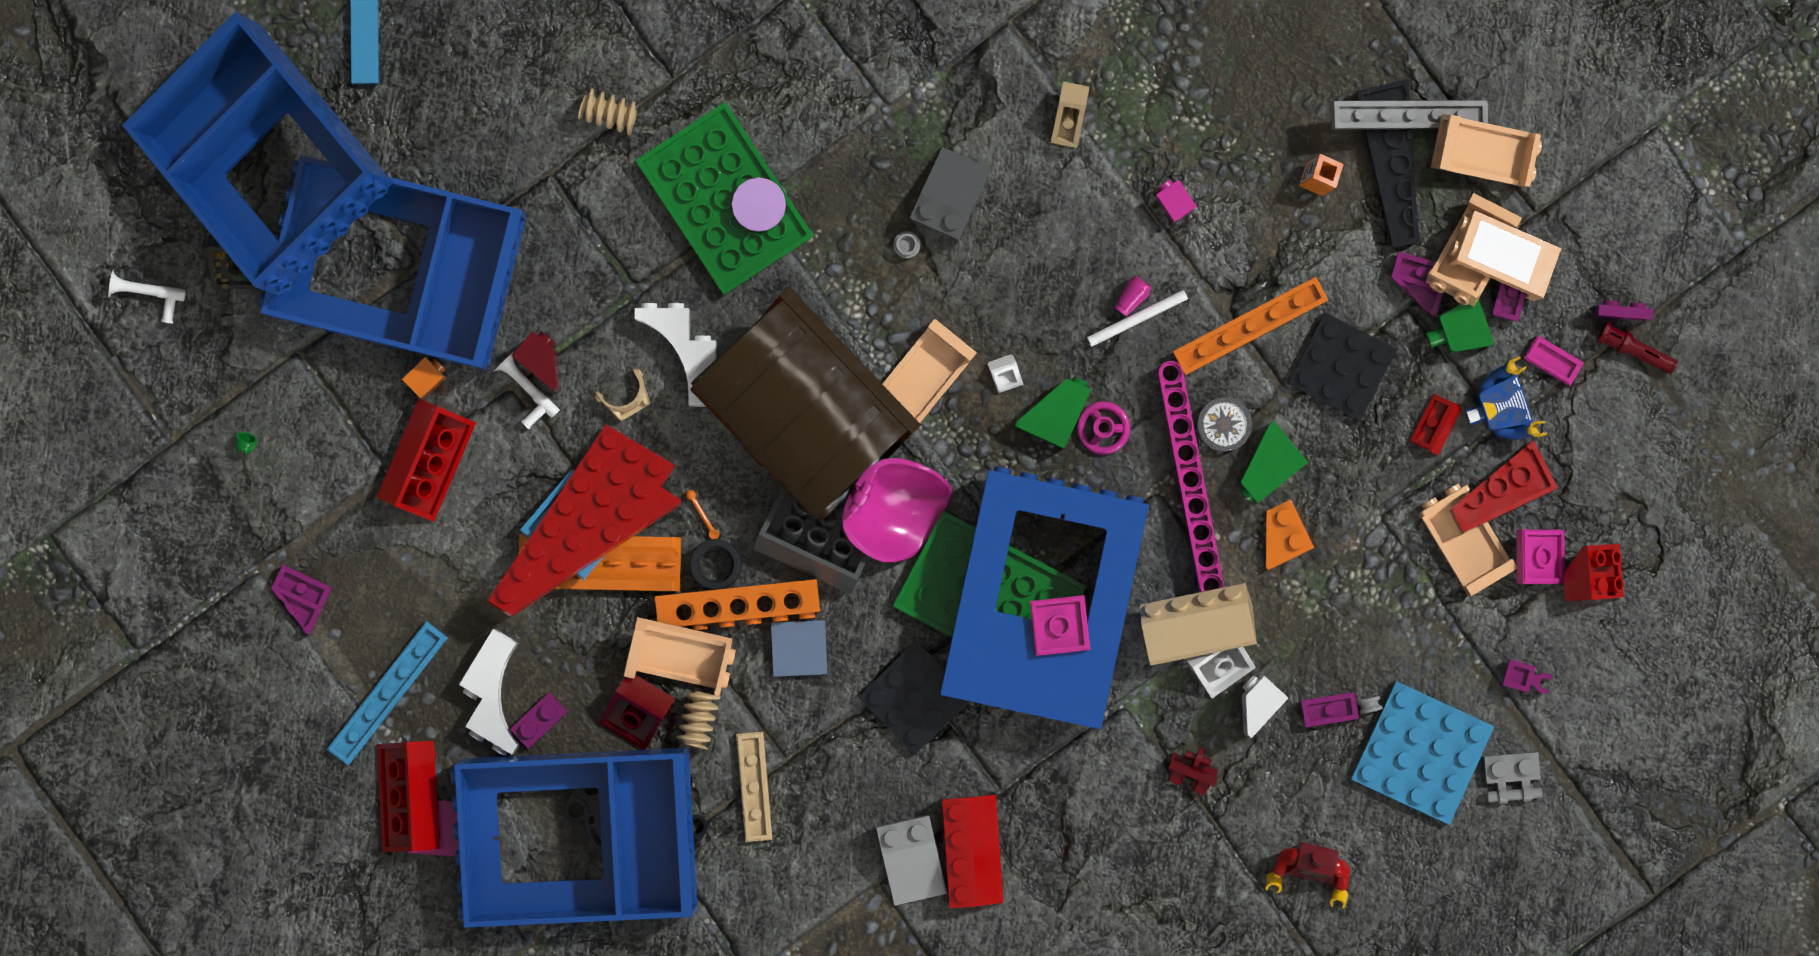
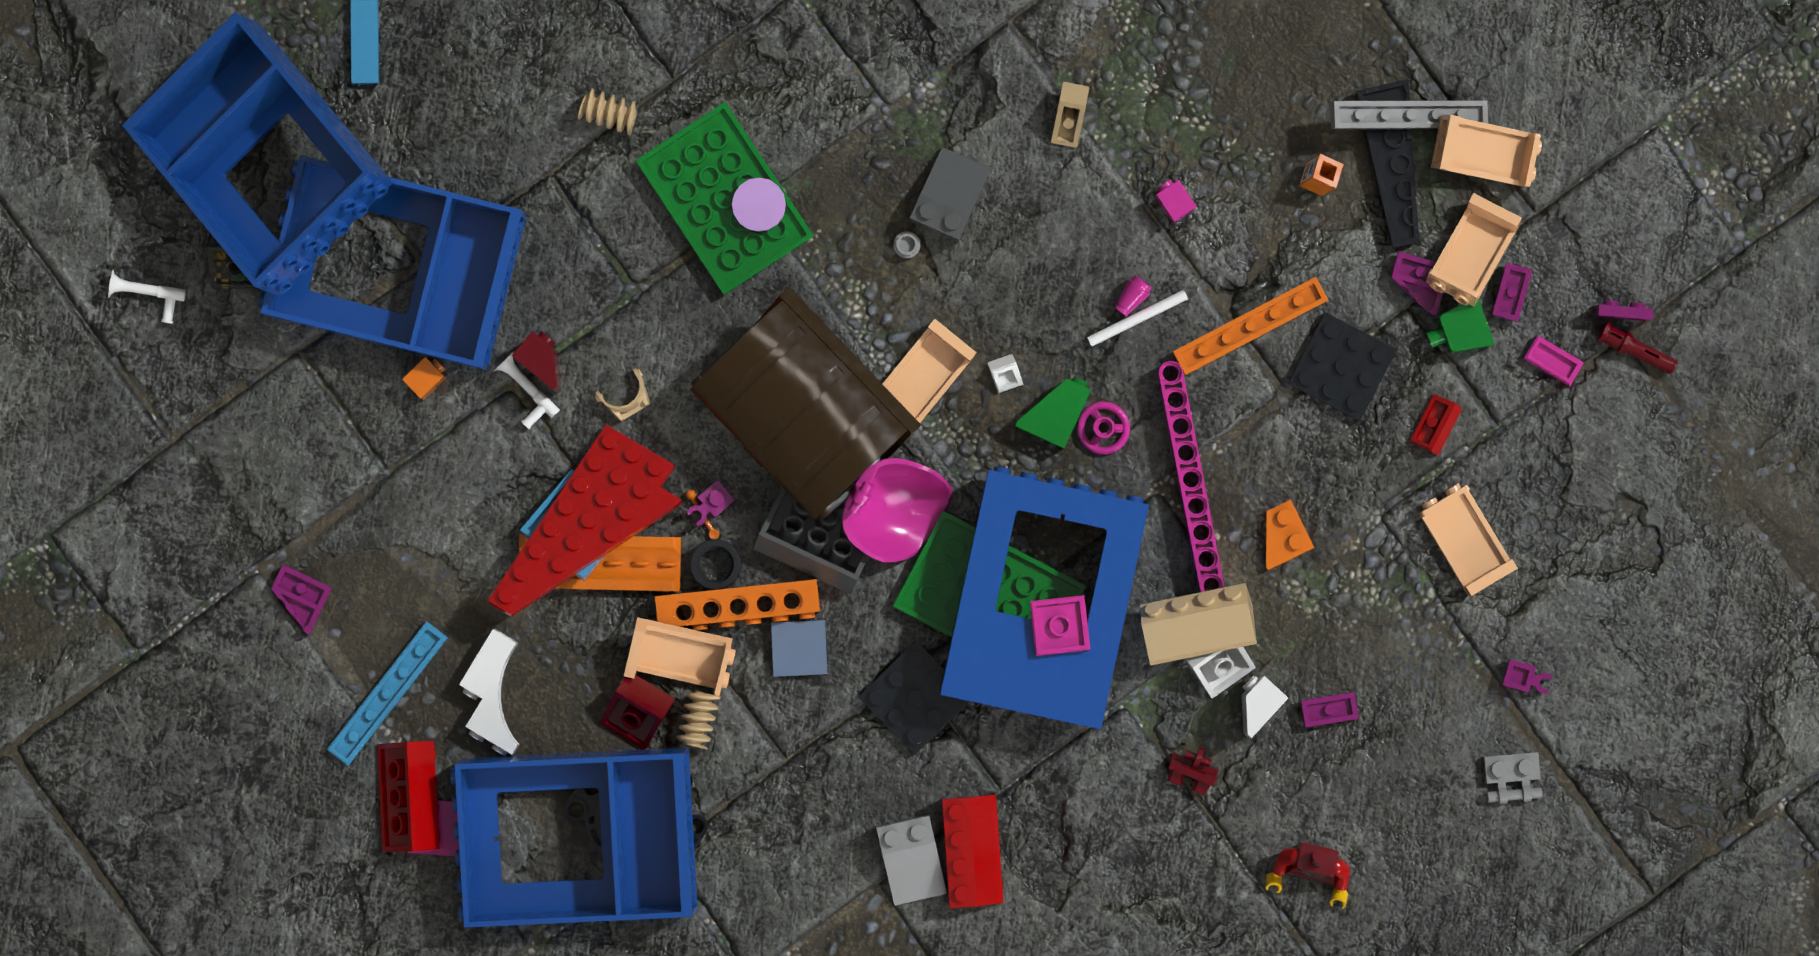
green hinge [234,432,257,455] -> none
red slope [376,399,476,522] -> none
magenta plate [510,692,568,749] -> none
white arch [635,303,717,407] -> none
tan tile [736,732,772,842] -> none
clear piece [1197,397,1252,452] -> none
green slope [1239,421,1308,504] -> none
dark azure plate [1350,681,1494,825] -> none
light grey bush [1356,696,1383,715] -> none
panel [1448,211,1561,301] -> none
red wing [1449,440,1558,534] -> none
blue torso [1465,356,1547,440] -> none
dark pink tile [1516,529,1565,584] -> none
red slope [1563,544,1624,602] -> none
none -> magenta plate [685,480,735,527]

